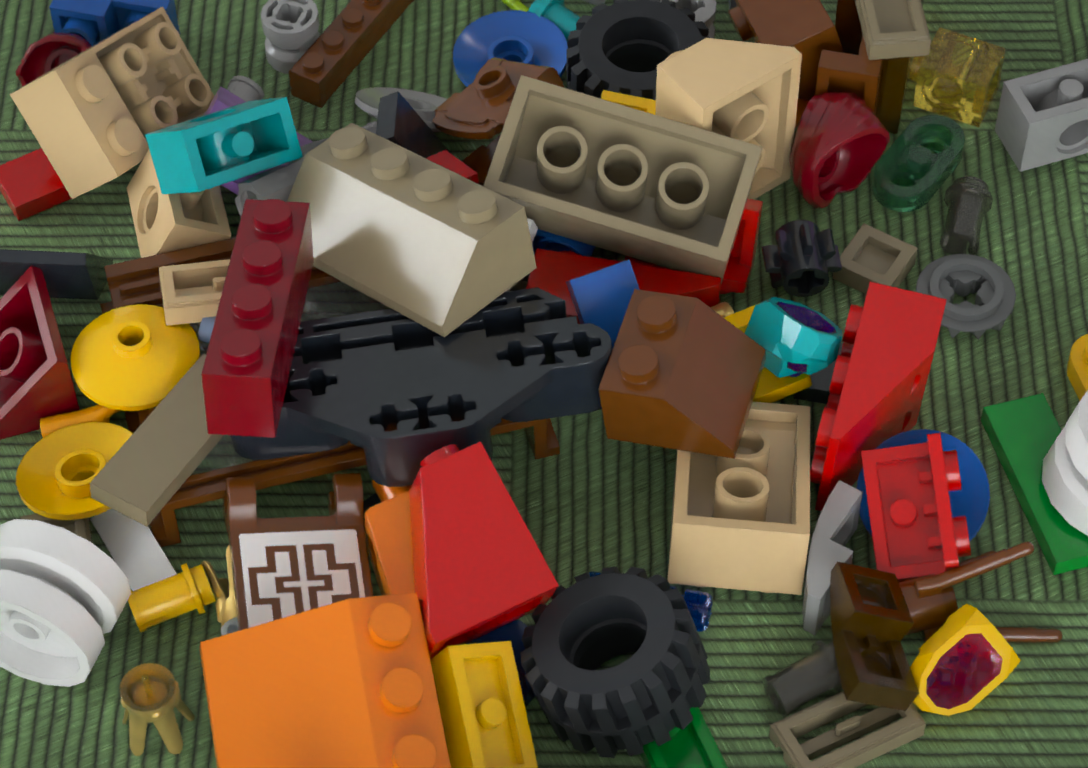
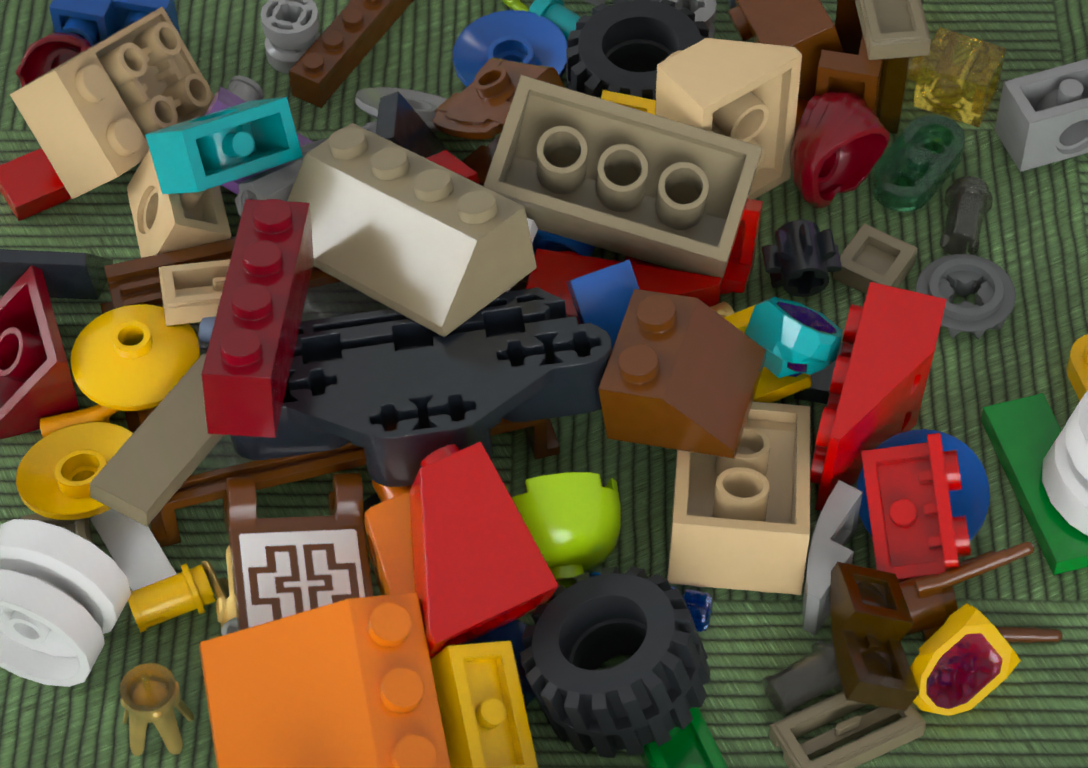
none -> lime cylinder [505,472,621,588]

